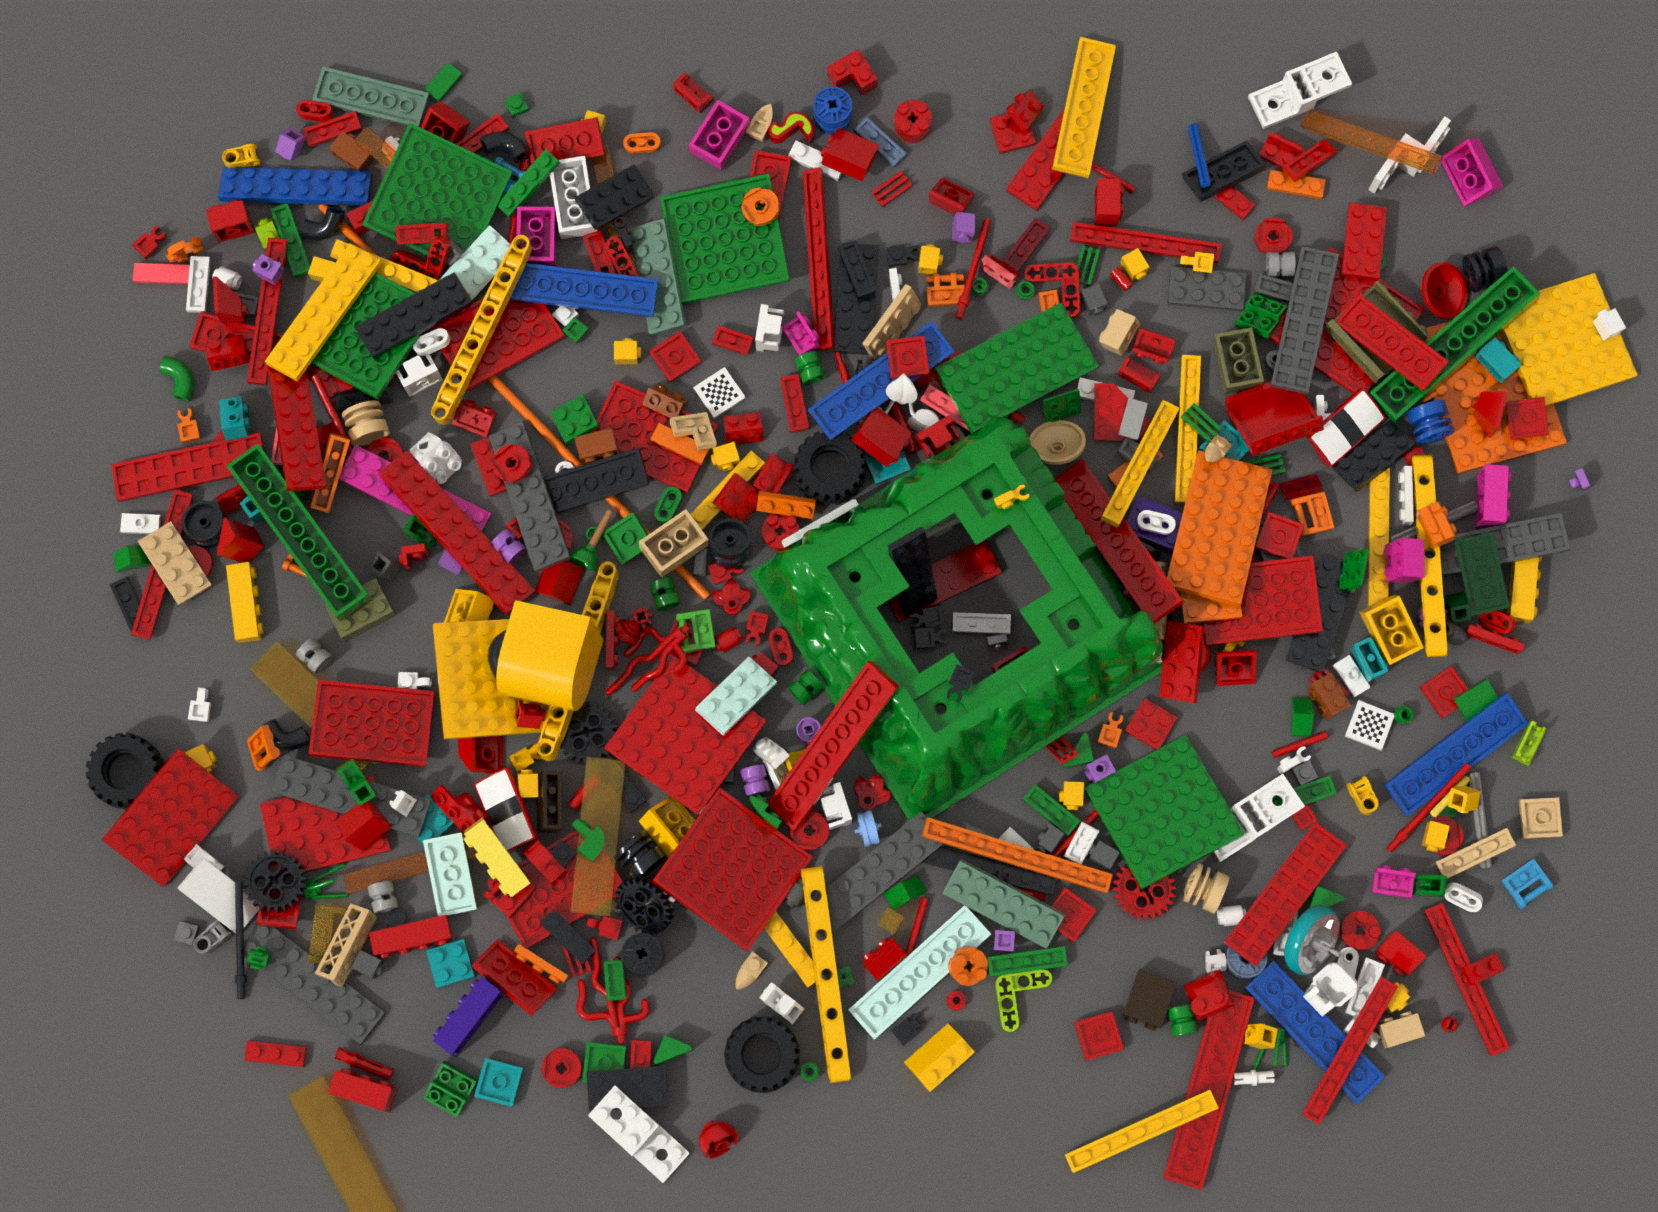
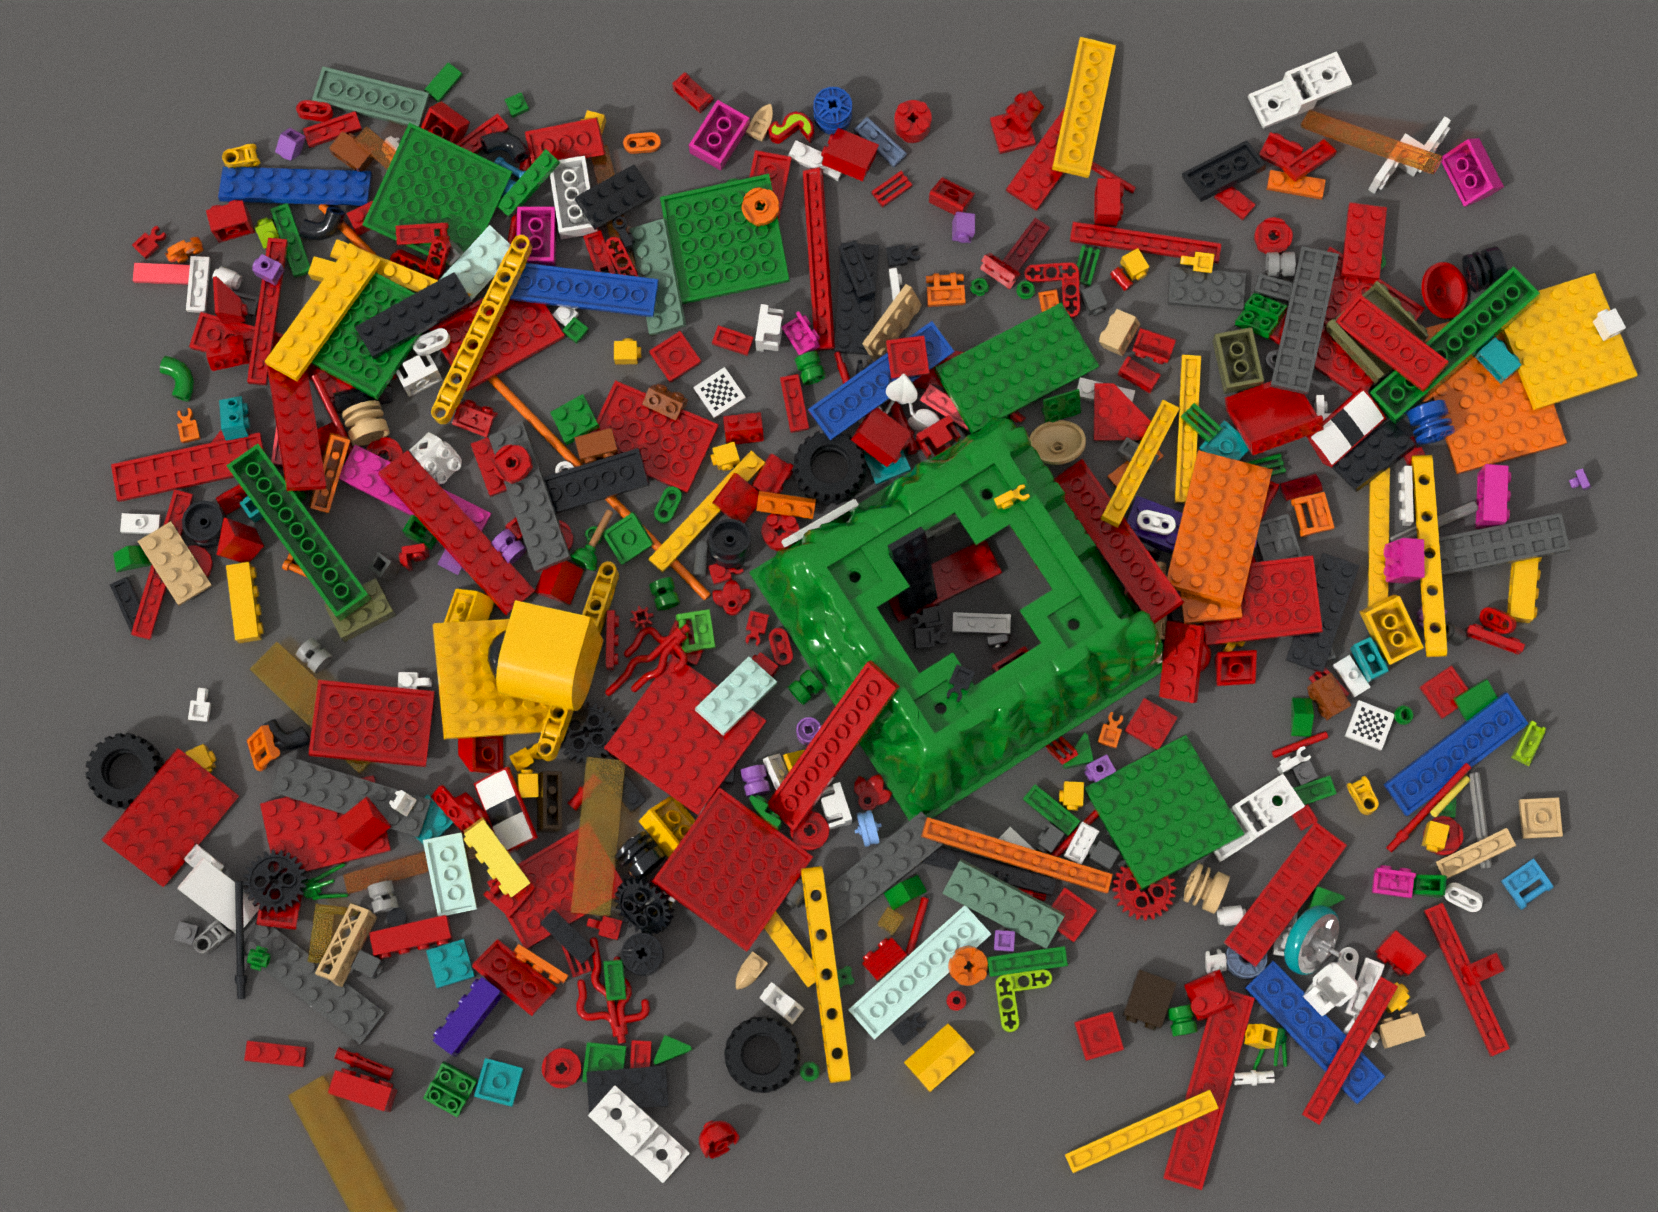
green brick [336,758,376,806] -> none
red brick [515,700,546,729] -> none
red brick [521,839,565,883] -> none
black plate [550,840,577,868] -> none
green brick [572,819,604,863] -> none
red plate [615,619,641,645] -> none
tan brick [639,509,709,578] -> none
orange tile [650,423,710,465] -> none
tan plate [670,412,717,450] -> none
red brick [714,627,743,654] -> none
white plate [752,737,790,769] -> none
red brick [827,49,878,96] -> none
yellow brick [918,244,943,275] -> none
red bar [955,218,991,320] -> none
light grey slope [1118,398,1148,440] -> none
blue axle [1188,123,1211,188] -> none
tan plate [1205,434,1232,462] -> none
red plate [1255,512,1304,559] -> none
green hinge [1339,549,1369,592] -> none
red plate [1340,911,1381,950] -> none
orange brick [1416,502,1457,549] -> none
red hinge [1441,1016,1458,1032] -> none
dark green brick [1444,592,1471,624] -> none
yellow brick [1448,785,1481,813] -> none
dark green plate [1454,532,1510,616] -> none
red slope [1471,391,1507,438] -> none
red tile [1505,397,1549,440] -> none

